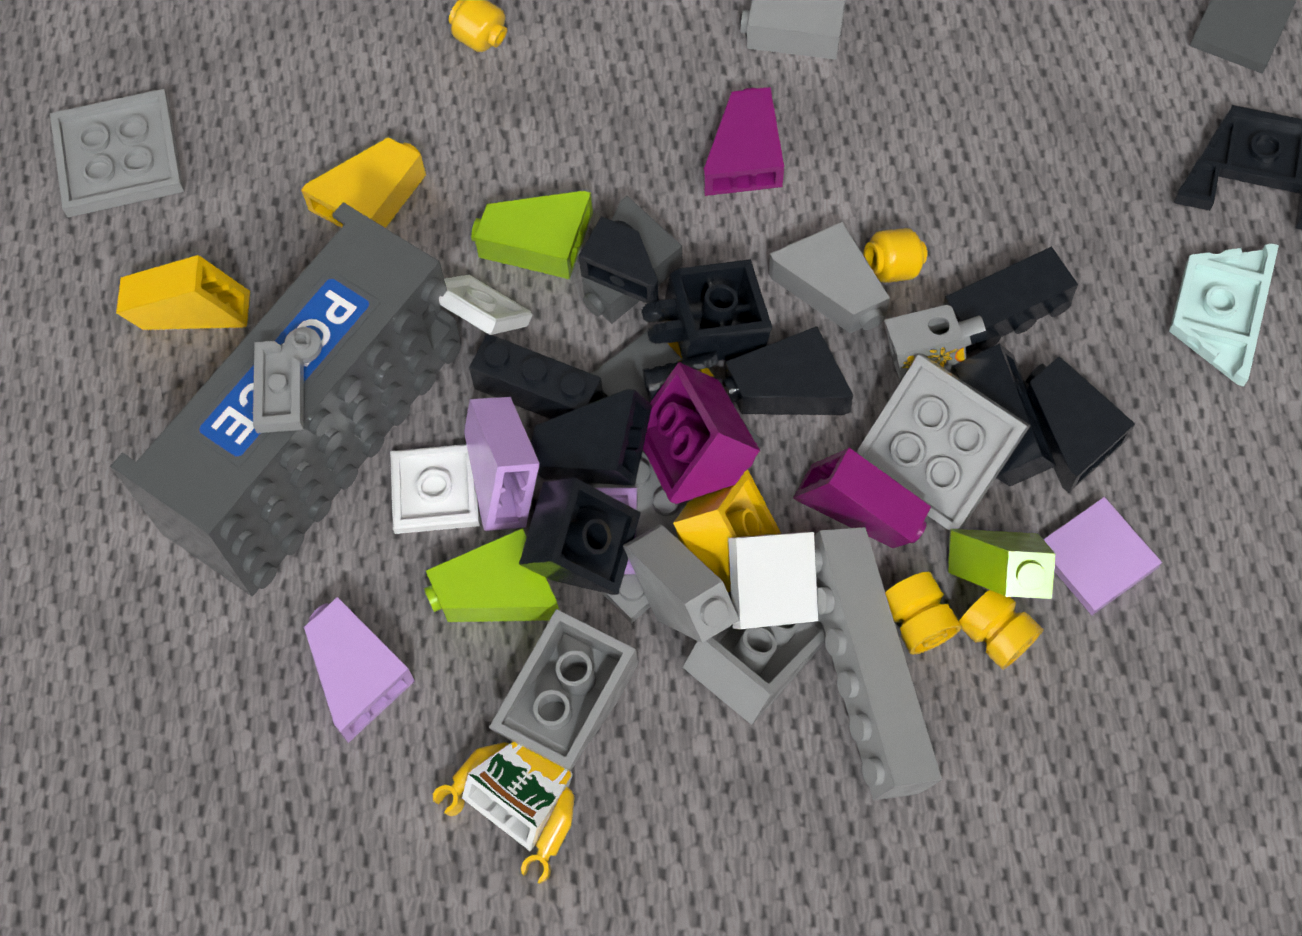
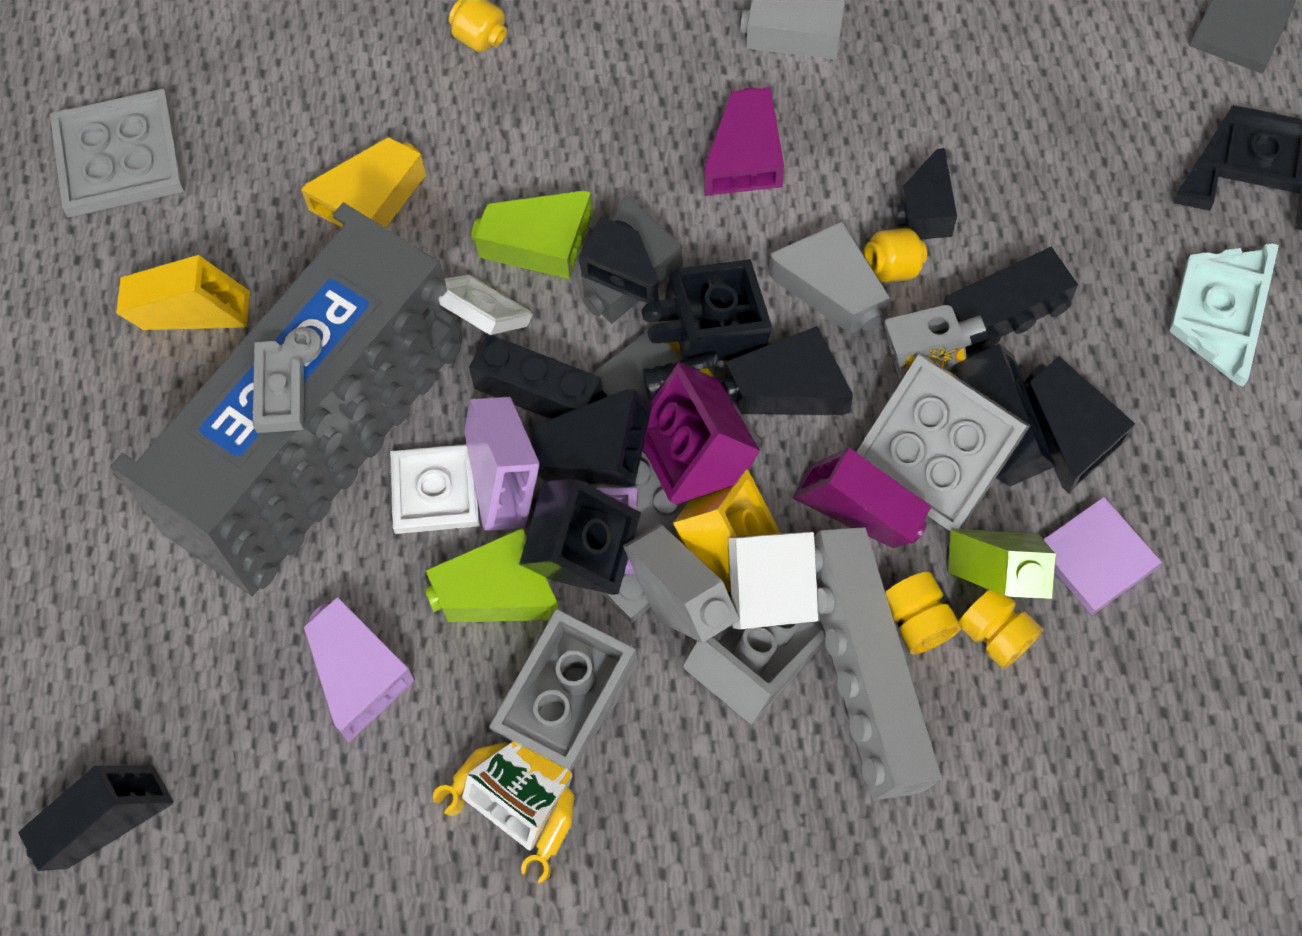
none -> black slope [18,766,174,871]
none -> black slope [894,148,957,240]

